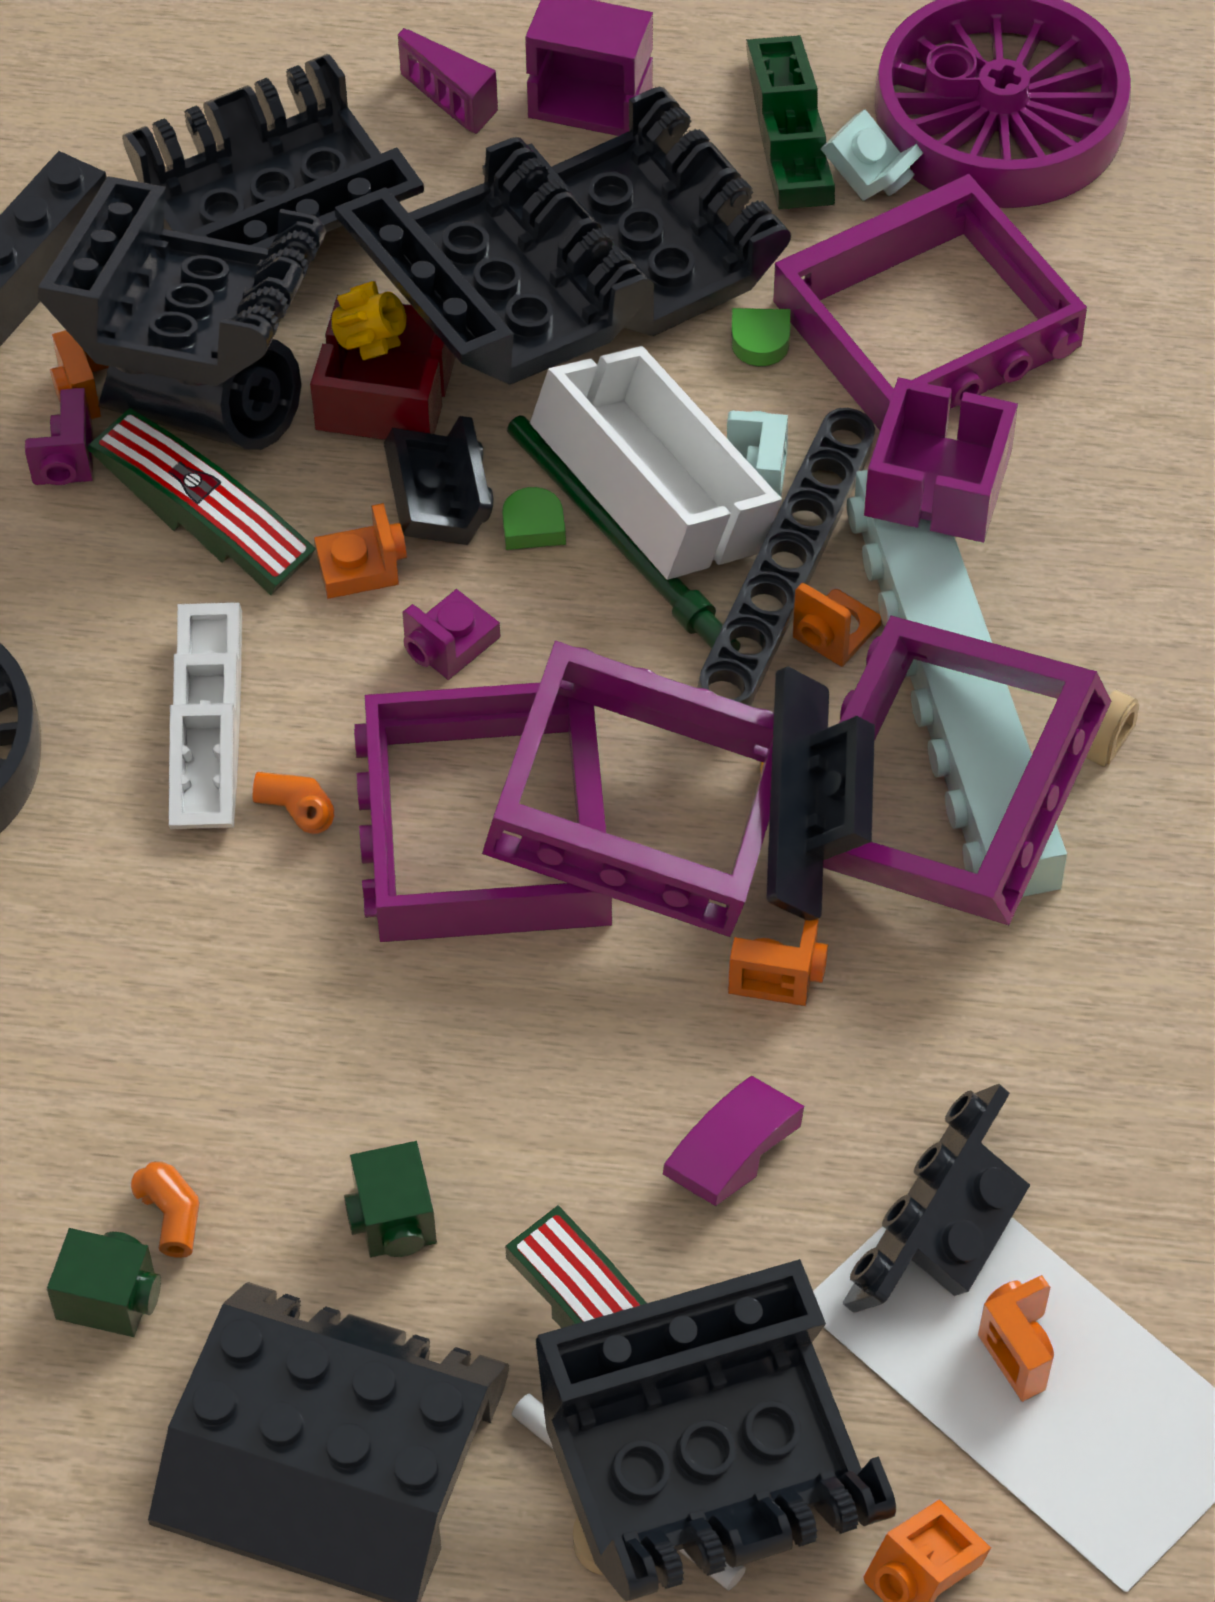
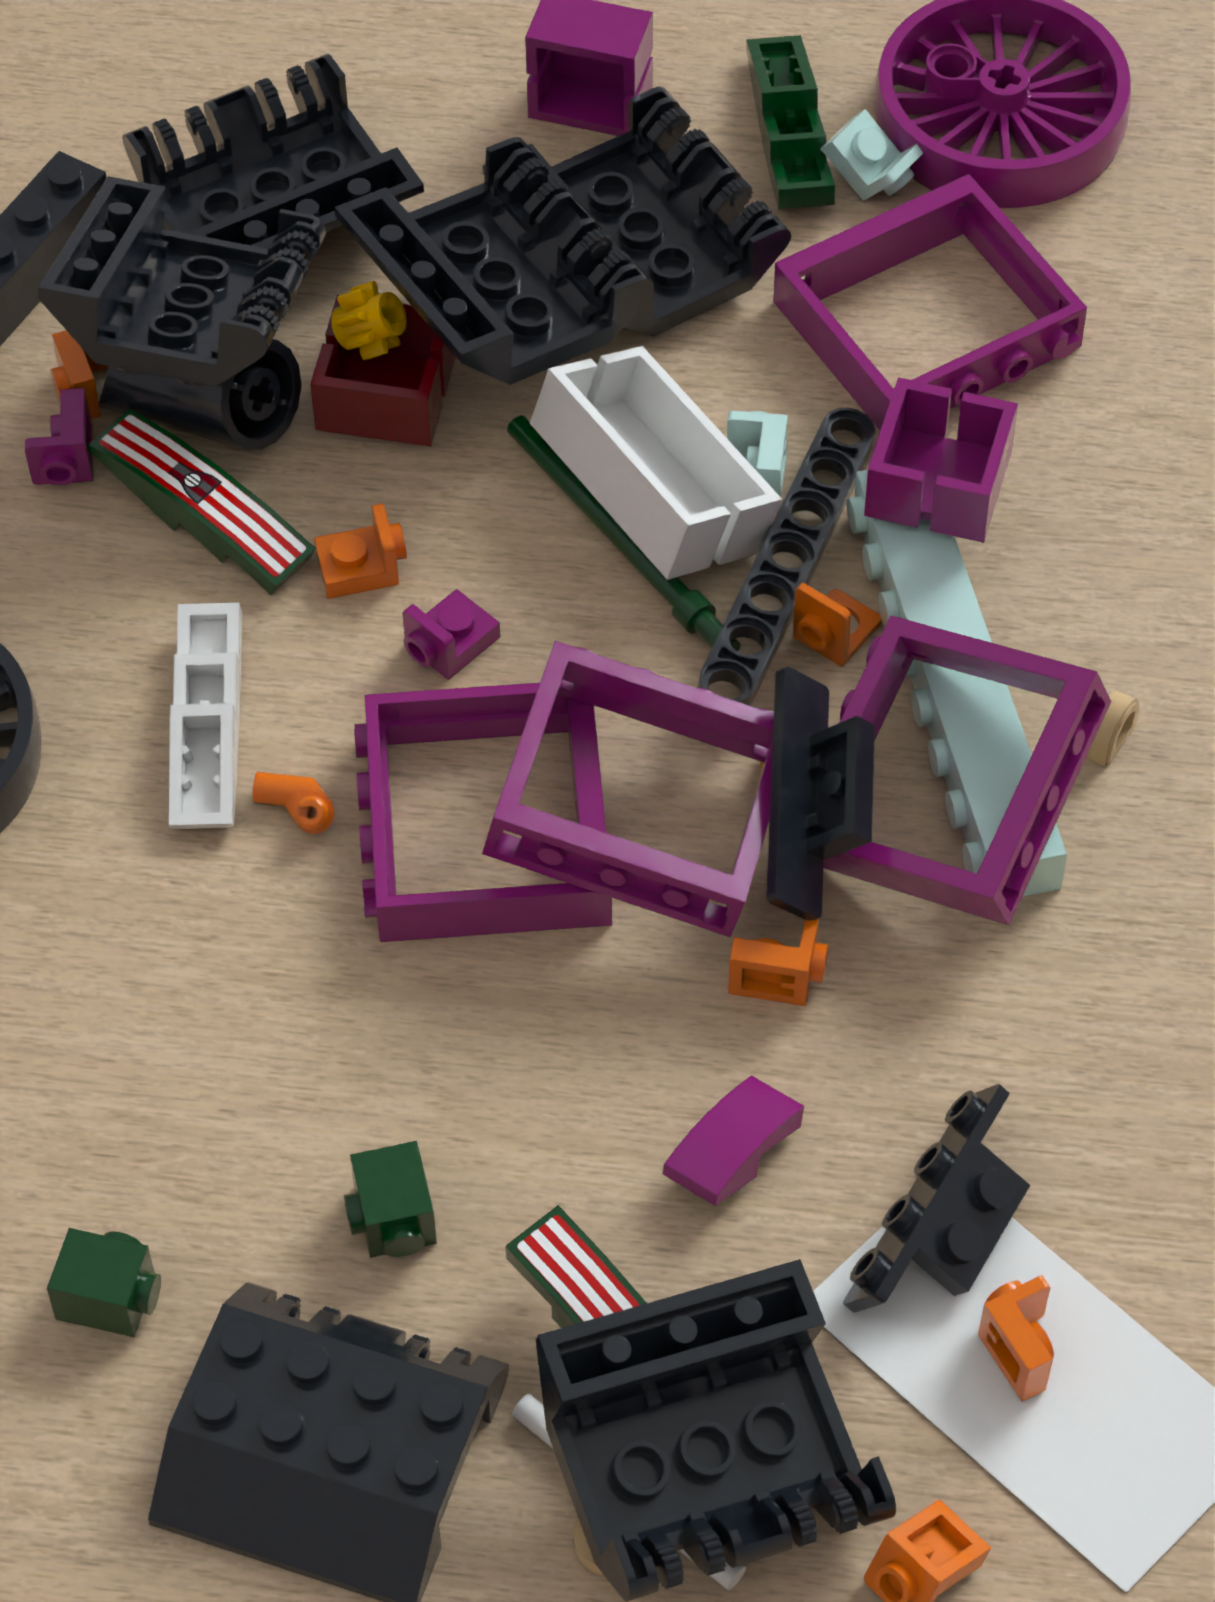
orange arm [131,1161,200,1258] -> none
black bracket [384,416,494,545] -> none
magenta slope [398,28,498,134] -> none
bright green tile [502,487,566,550] -> none
bright green tile [731,308,790,366] -> none

